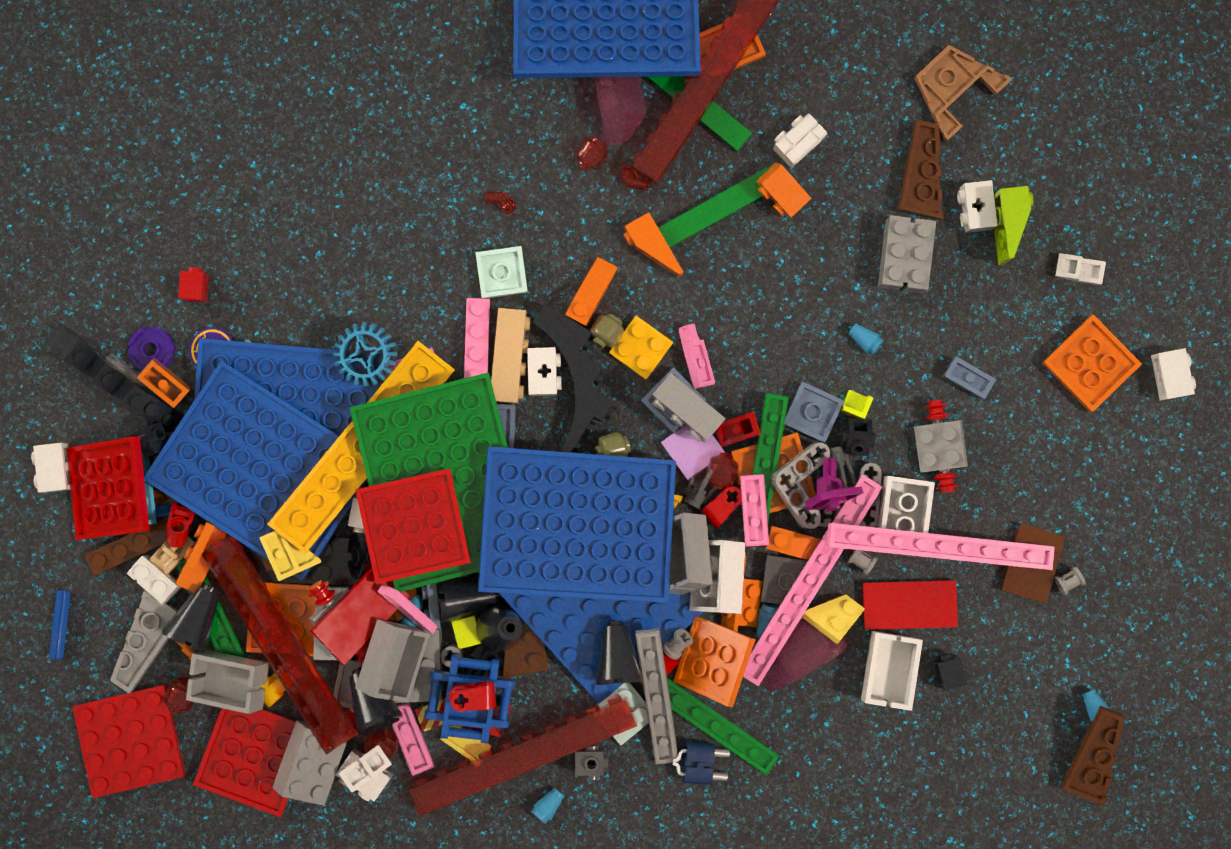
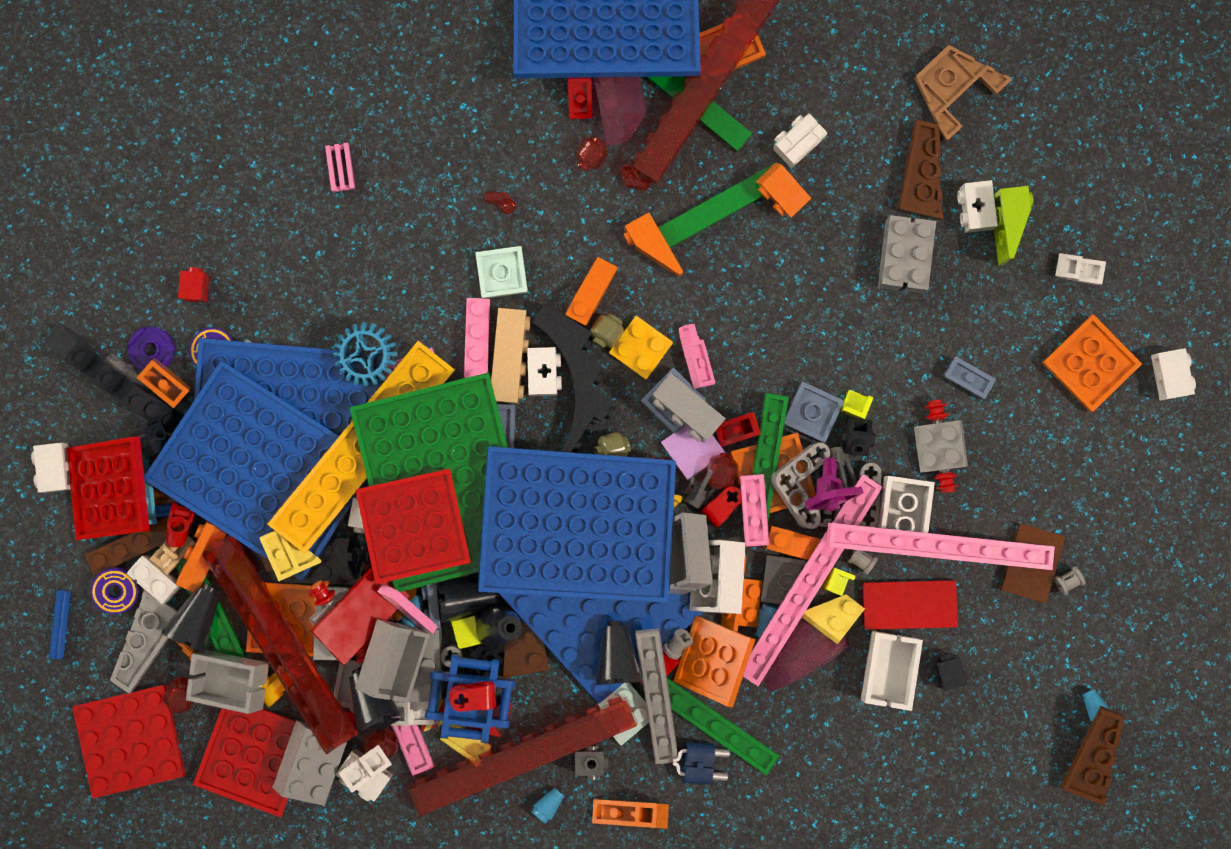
dark azure cone [848,323,884,355] -> none
none -> dark purple tile [90,567,139,614]
none -> bright pink tile [325,143,355,192]
none -> white slope [390,701,439,726]
none -> red slope [568,77,592,119]
none -> orange slope [592,799,669,829]
none -> neon yellow panel [820,567,856,596]

